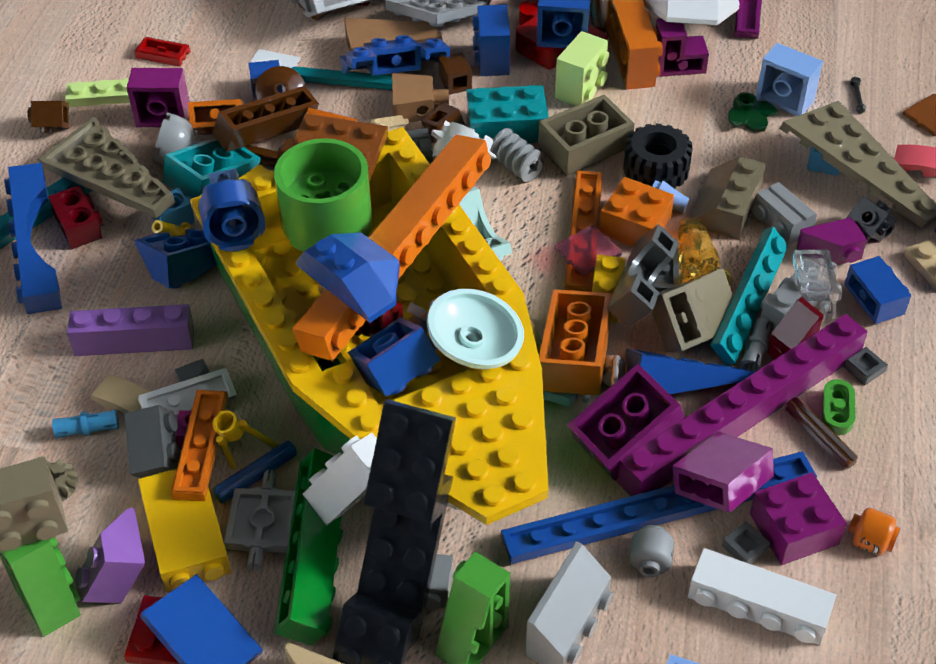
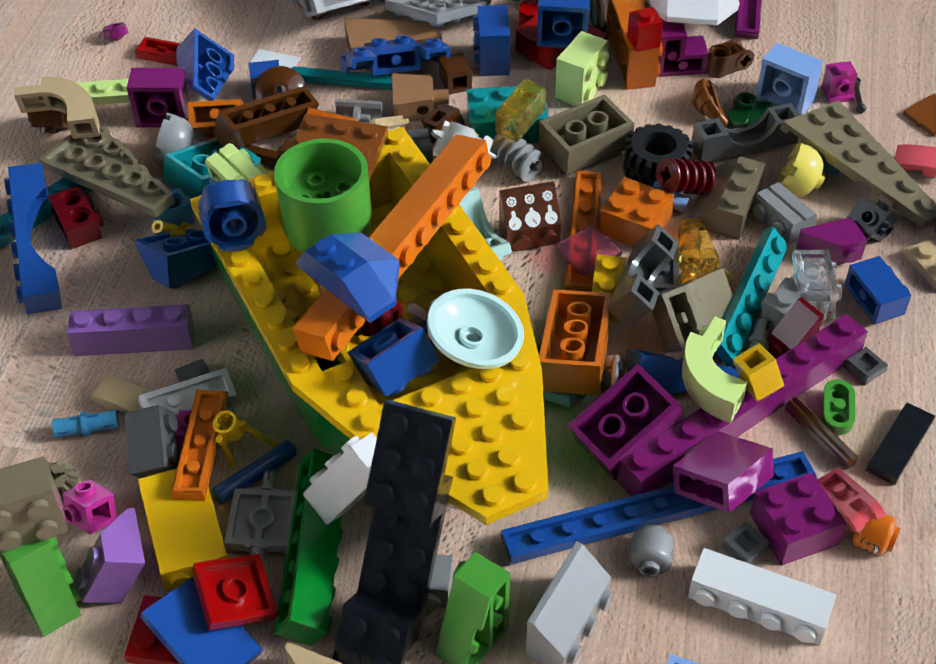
none -> tan arch [14,77,100,139]
none -> dark pink brick [62,479,117,535]
none -> magenta tile [102,22,128,41]
none -> blue wedge [176,28,234,101]
none -> red plate [191,554,278,631]
none -> yellowish green brick [205,143,267,183]
none -> light grey hips [335,99,382,123]
none -> clear yellow brick [495,79,547,142]
none -> copper slope [499,181,562,252]
none -> red brick [627,7,663,52]
none -> dark red piece [655,158,716,195]
none -> yellowish green arch [682,316,747,423]
none -> dark orange piece [692,78,729,127]
none -> dark grey arch [692,103,799,161]
none -> reddish brown piece [706,38,755,78]
none -> yellow brick [733,343,784,402]
none -> light yellow cylinder [776,142,825,197]
none -> coral plate [818,467,886,533]
none -> dark pink brick [821,61,857,104]
none -> black tile [866,402,935,485]

